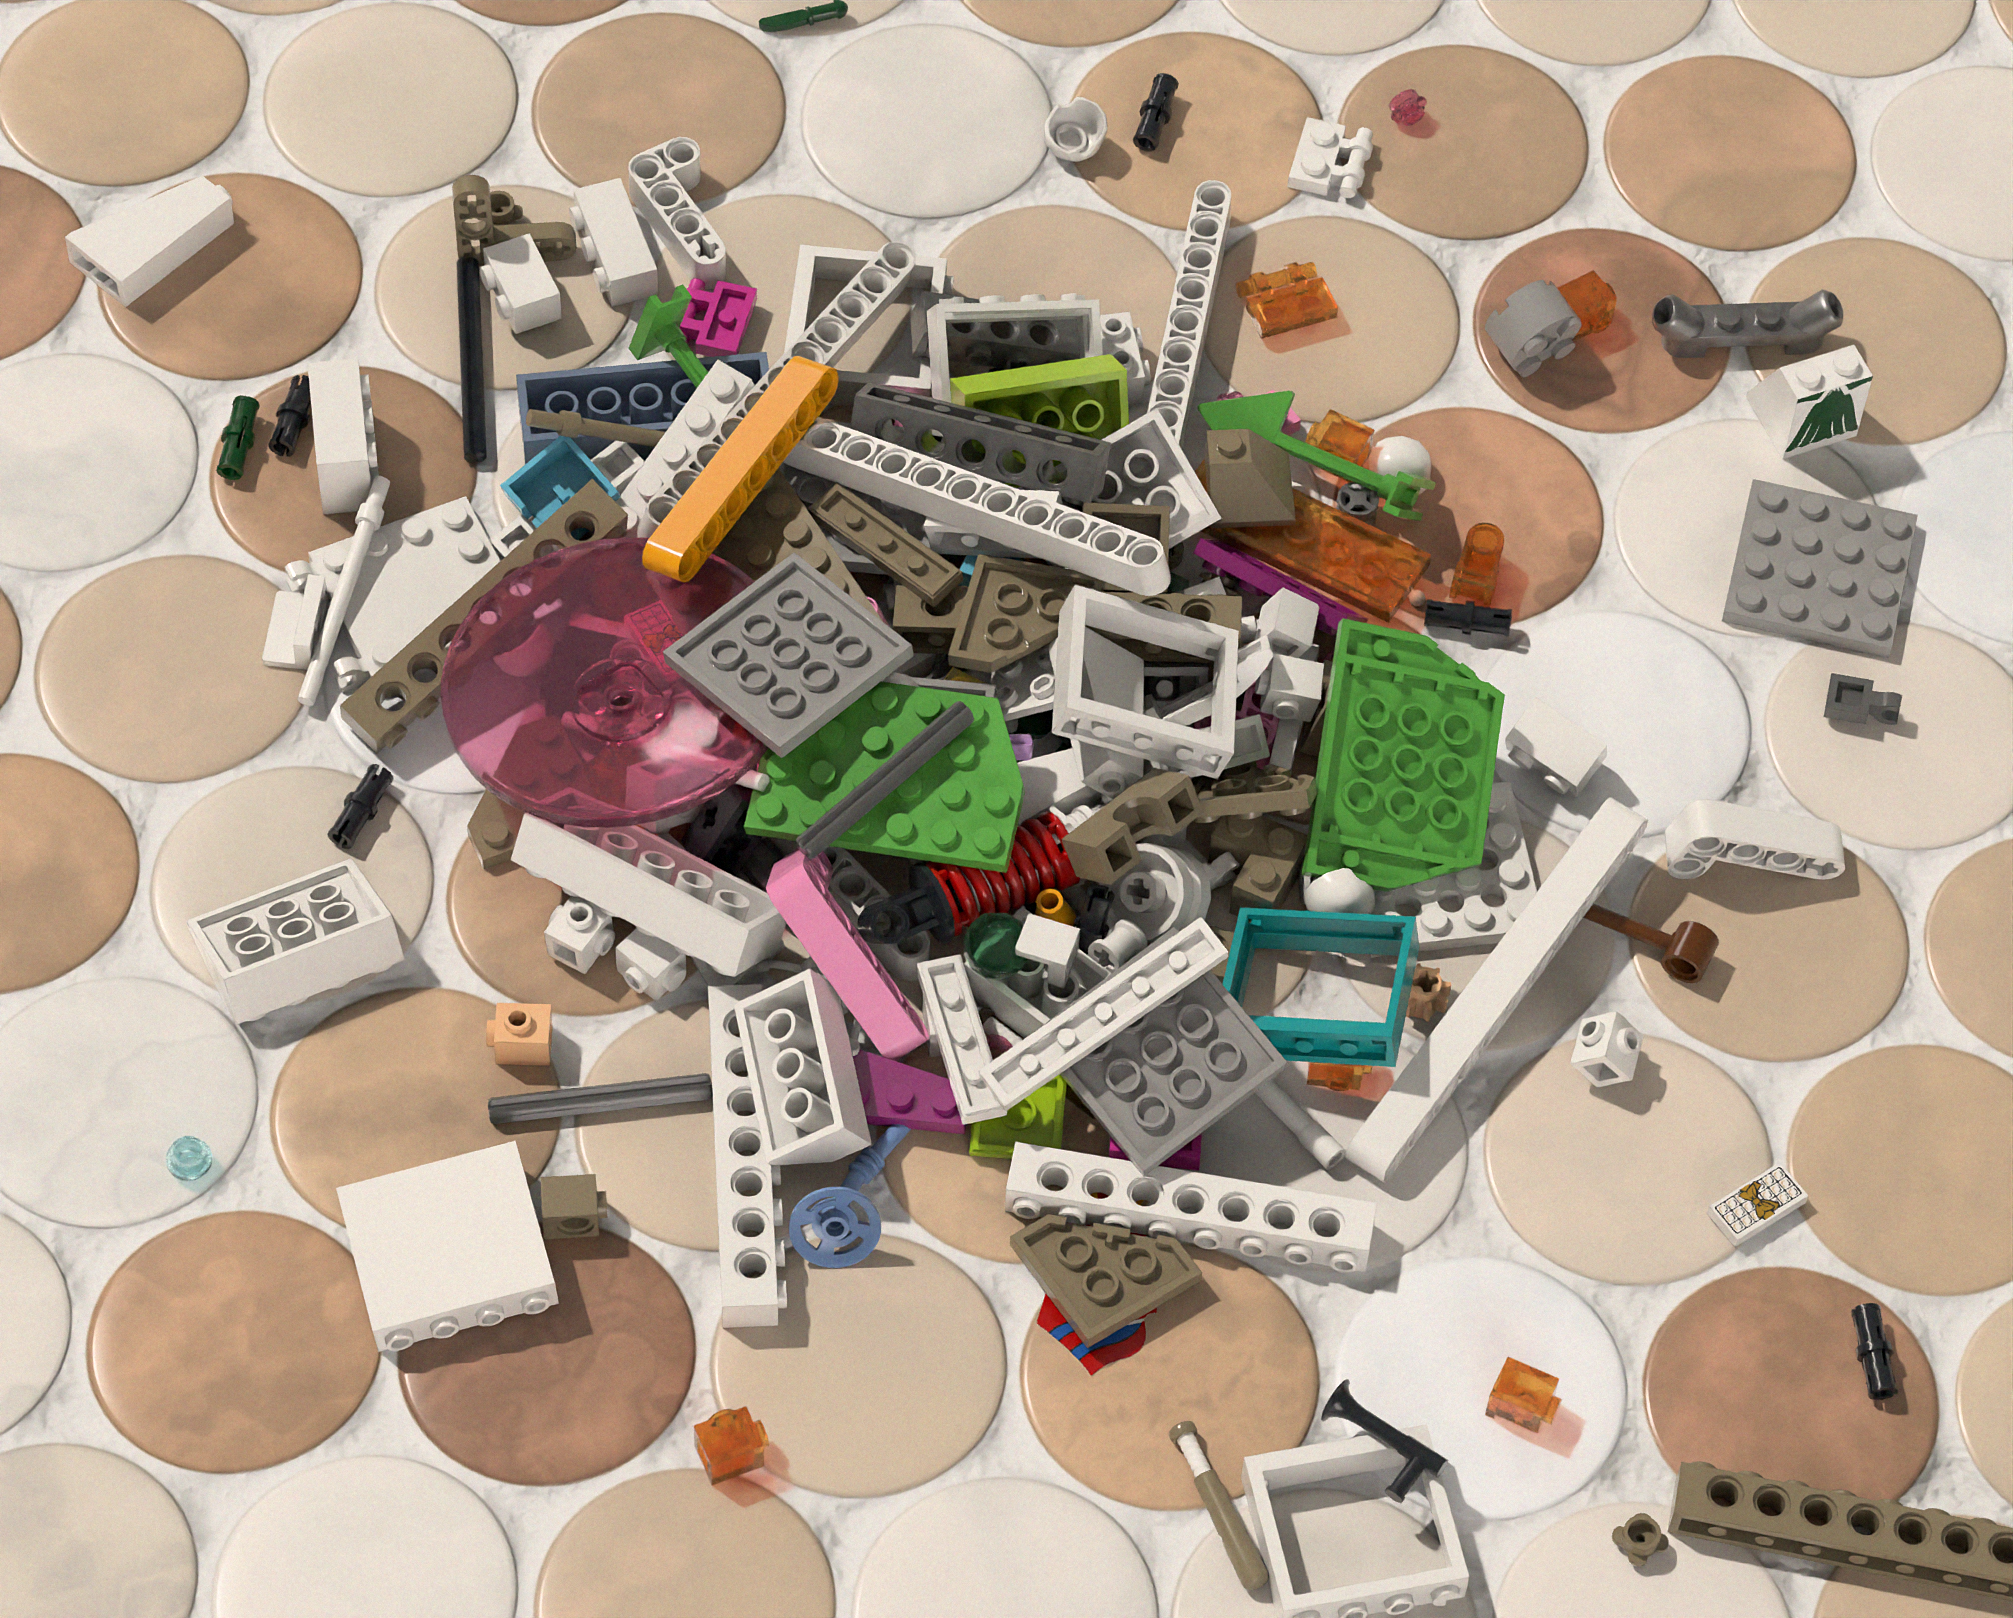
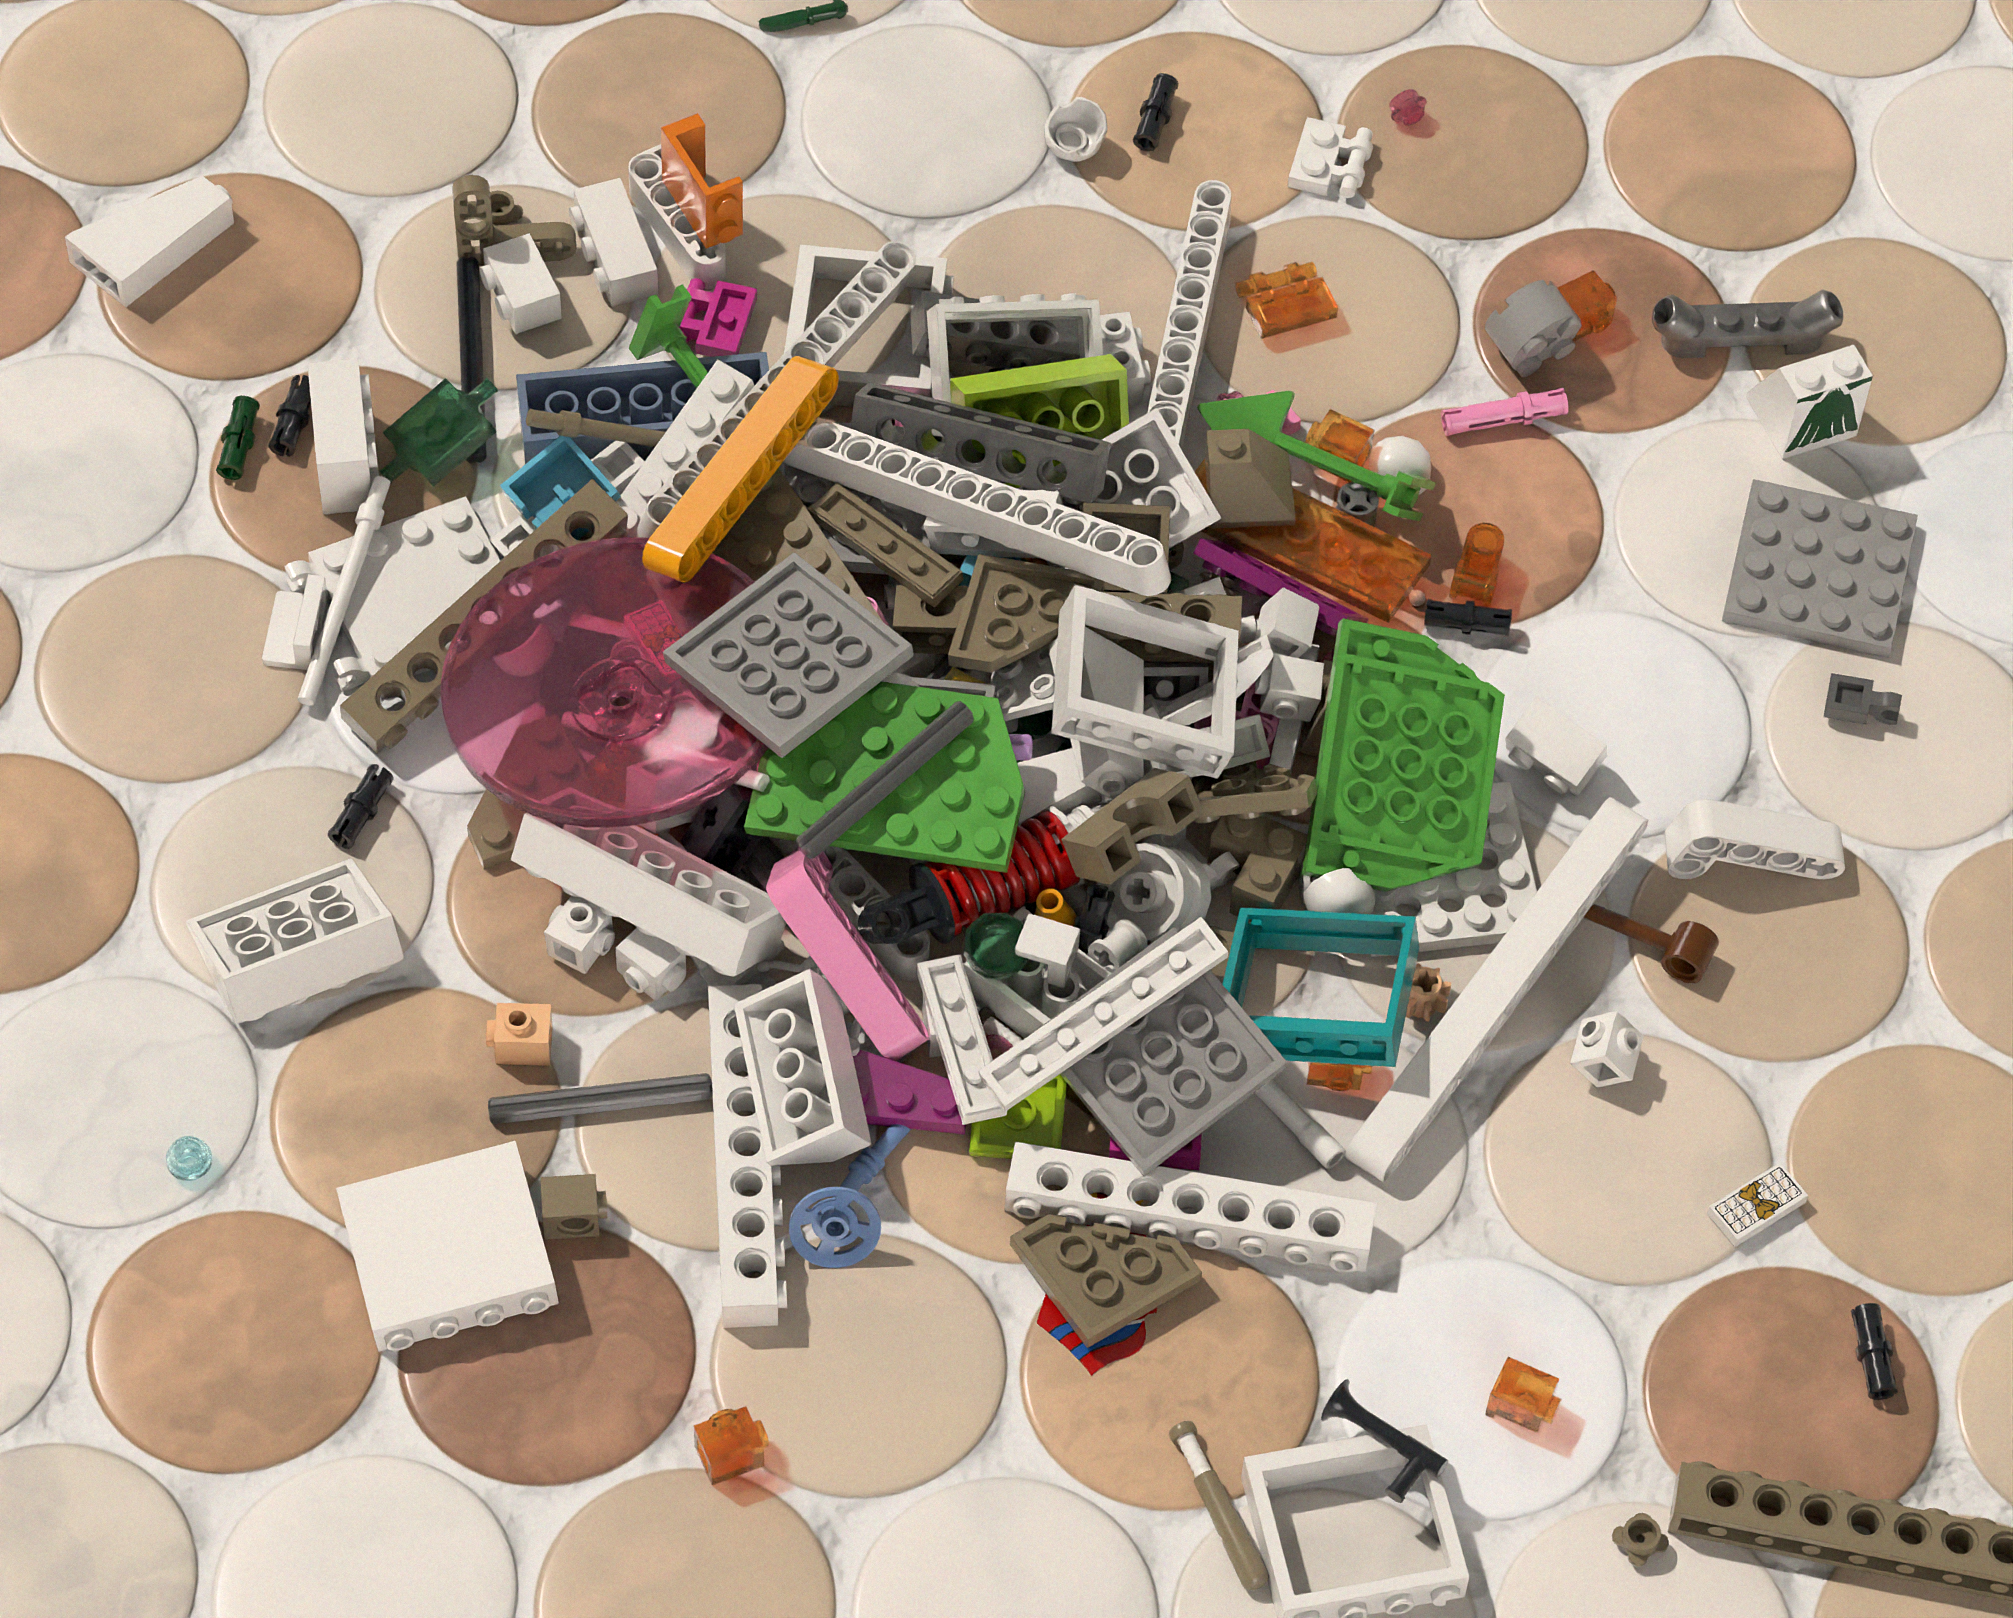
none -> clear green plate [379,378,499,487]
none -> orange panel [661,113,743,249]
none -> bright pink pin [1441,388,1568,436]

